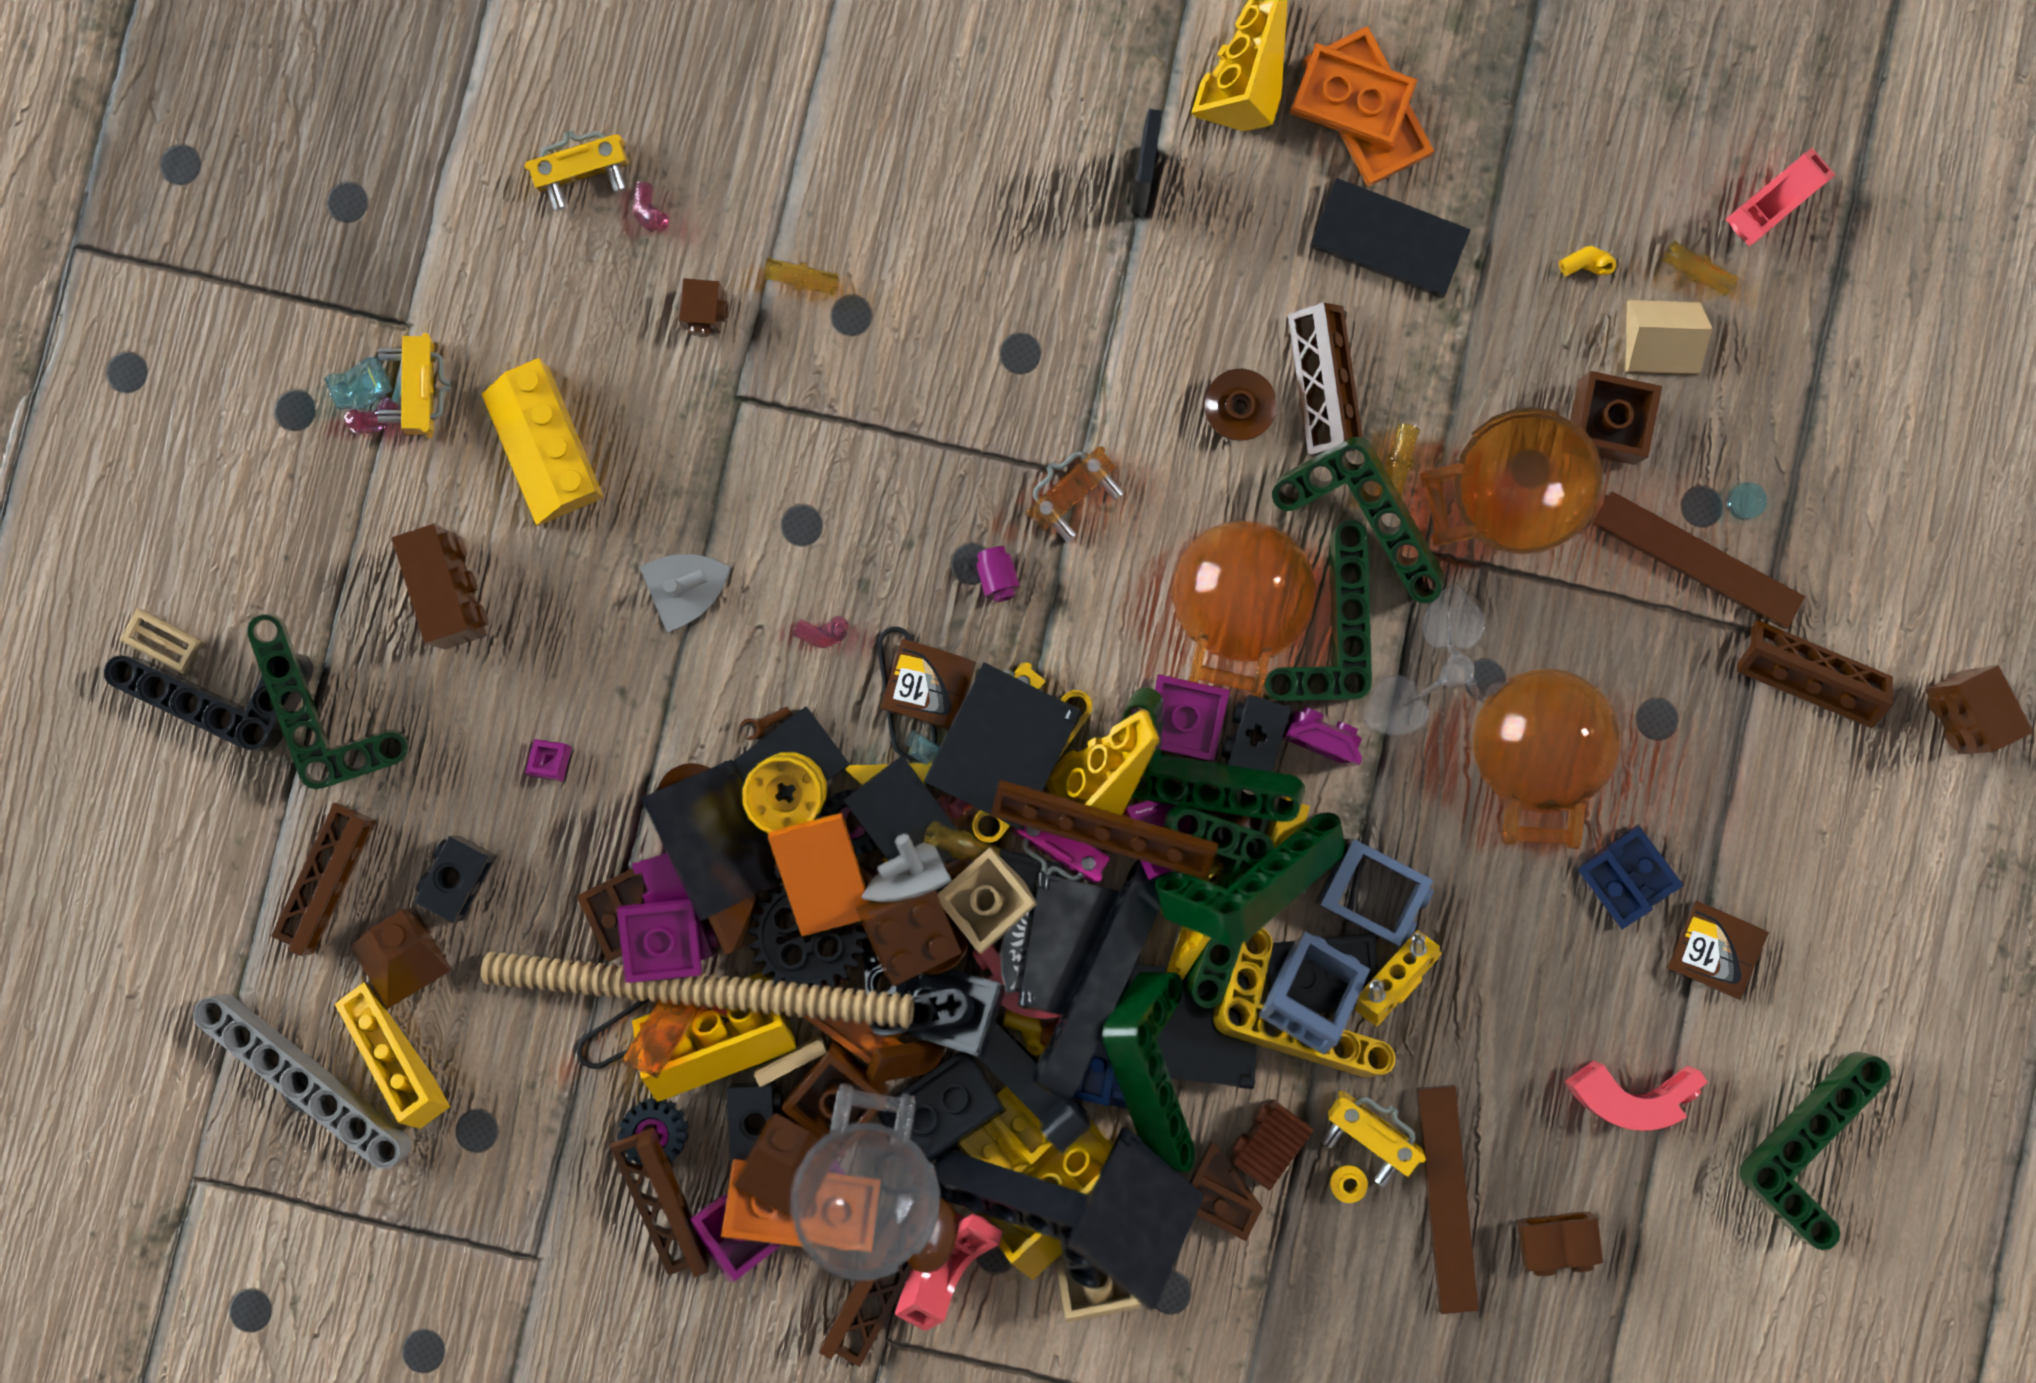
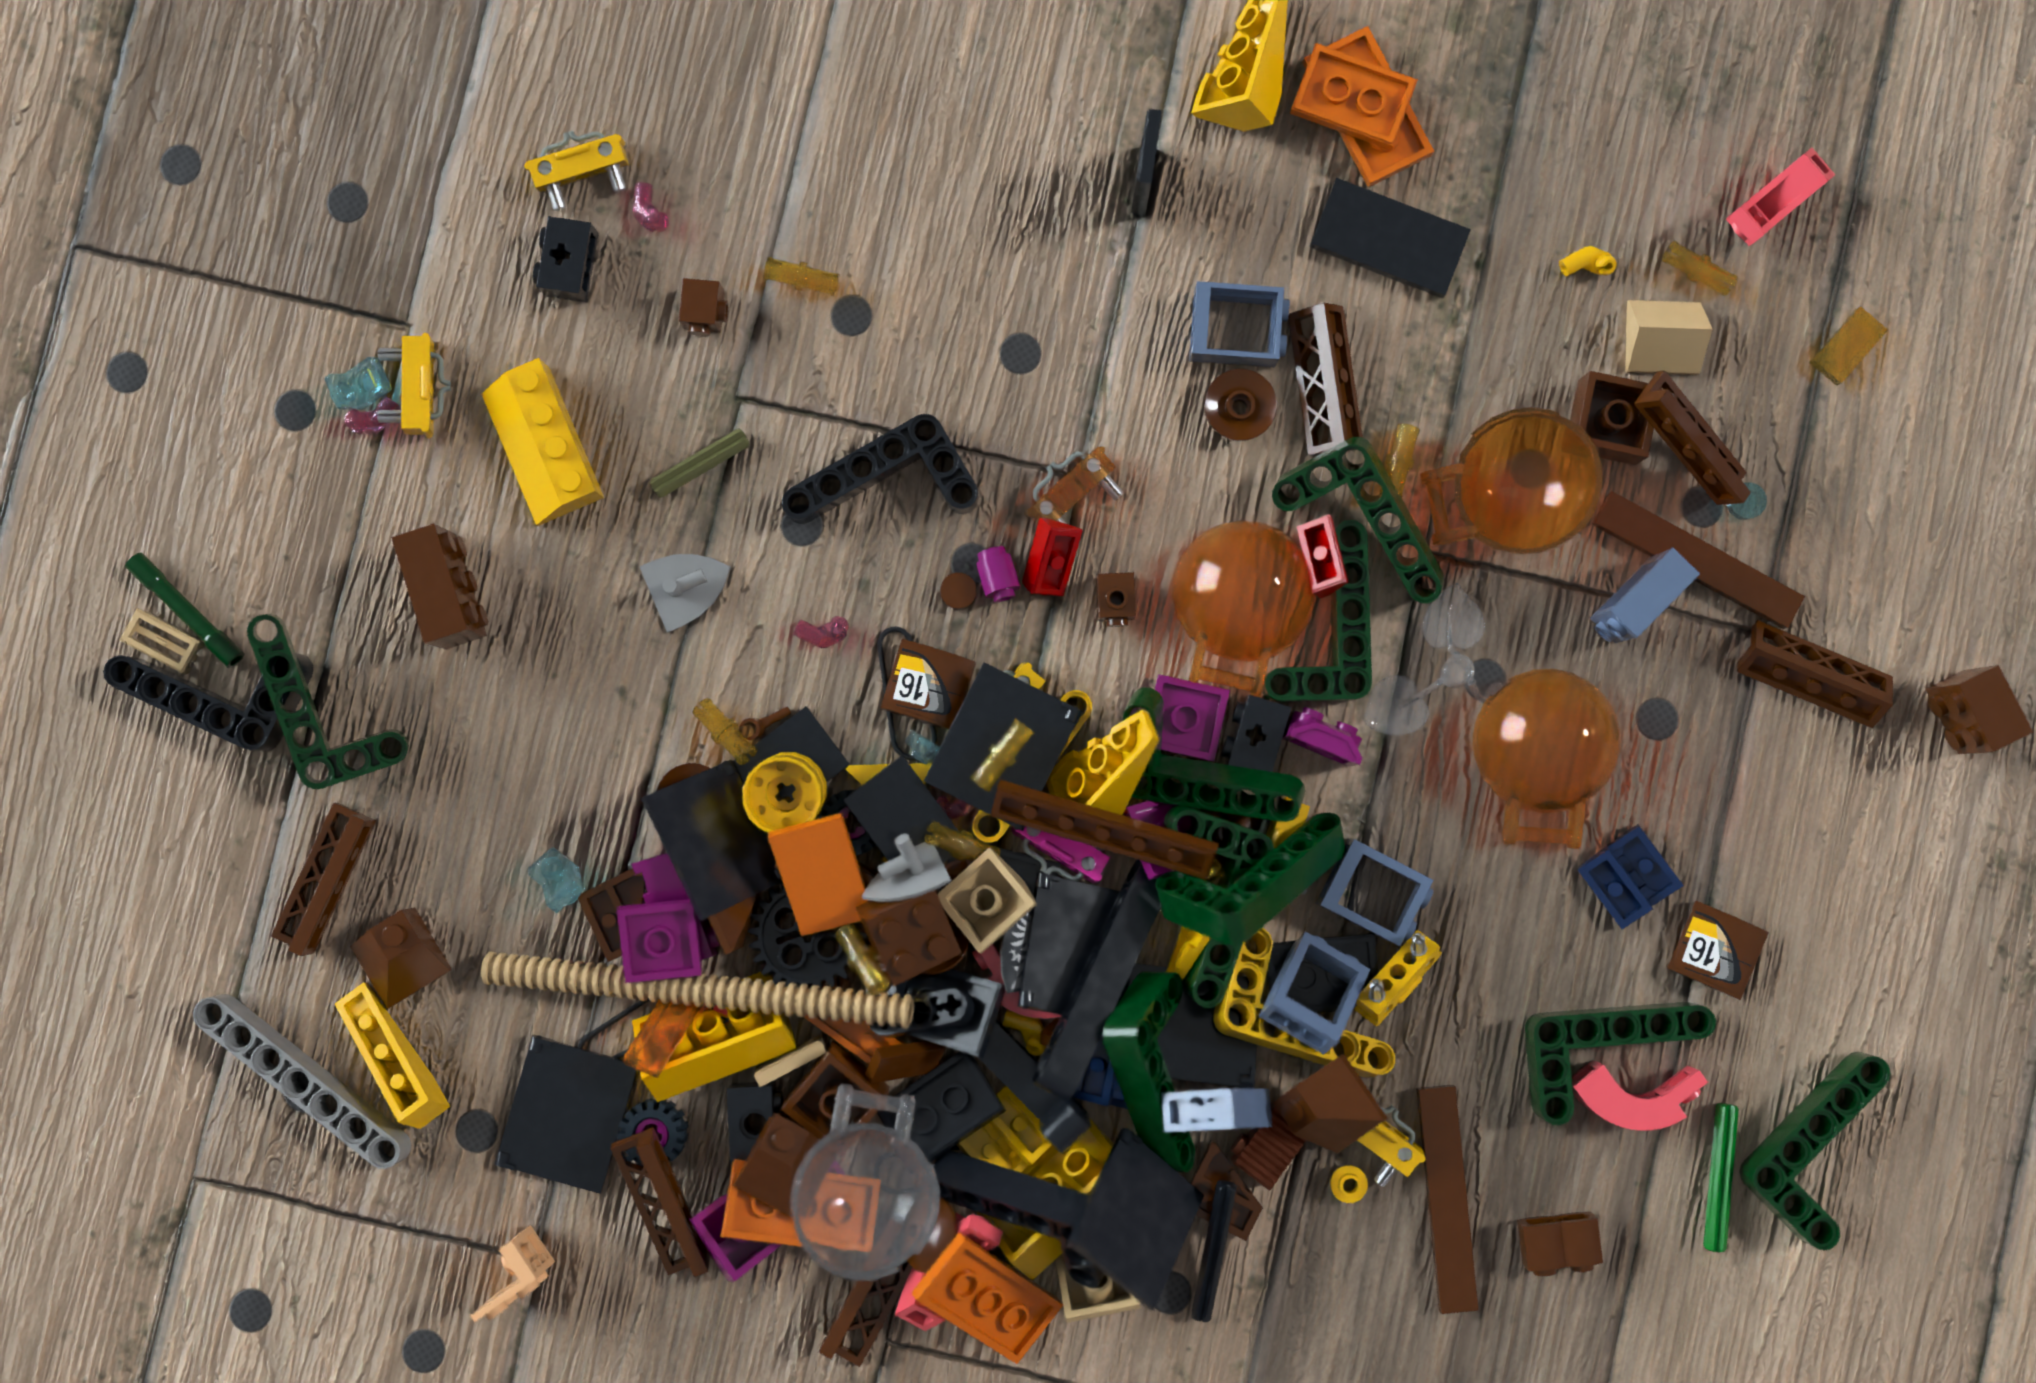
black brick [414,836,497,923] -> none
magenta tile [525,739,572,782] -> none
none -> dark green piece [125,553,245,668]
none -> light nougat bracket [470,1225,555,1322]
none -> black piece [494,1035,639,1194]
none -> clear light blue bracket [527,847,584,913]
none -> black brick [533,216,599,303]
none -> olive axle [650,429,750,497]
none -> clear yellow pin [692,698,757,765]
none -> black beam [782,414,979,524]
none -> clear yellow pin [835,924,890,996]
none -> orange plate [911,1232,1063,1364]
none -> reddish brown tile [940,572,977,610]
none -> clear yellow pin [970,718,1034,792]
none -> red slope [1022,518,1083,597]
none -> reddish brown brick [1096,572,1136,627]
none -> window [1162,1089,1272,1132]
none -> sand blue window [1189,281,1290,367]
none -> black axle [1191,1180,1236,1323]
none -> reddish brown slope [1273,1054,1388,1153]
none -> red slope [1296,514,1348,599]
none -> dark green beam [1525,1002,1716,1125]
none -> sand blue window [1590,548,1700,644]
none -> reddish brown fence [1634,370,1751,505]
none -> green axle [1703,1103,1739,1252]
none -> clear yellow tile [1809,306,1888,386]

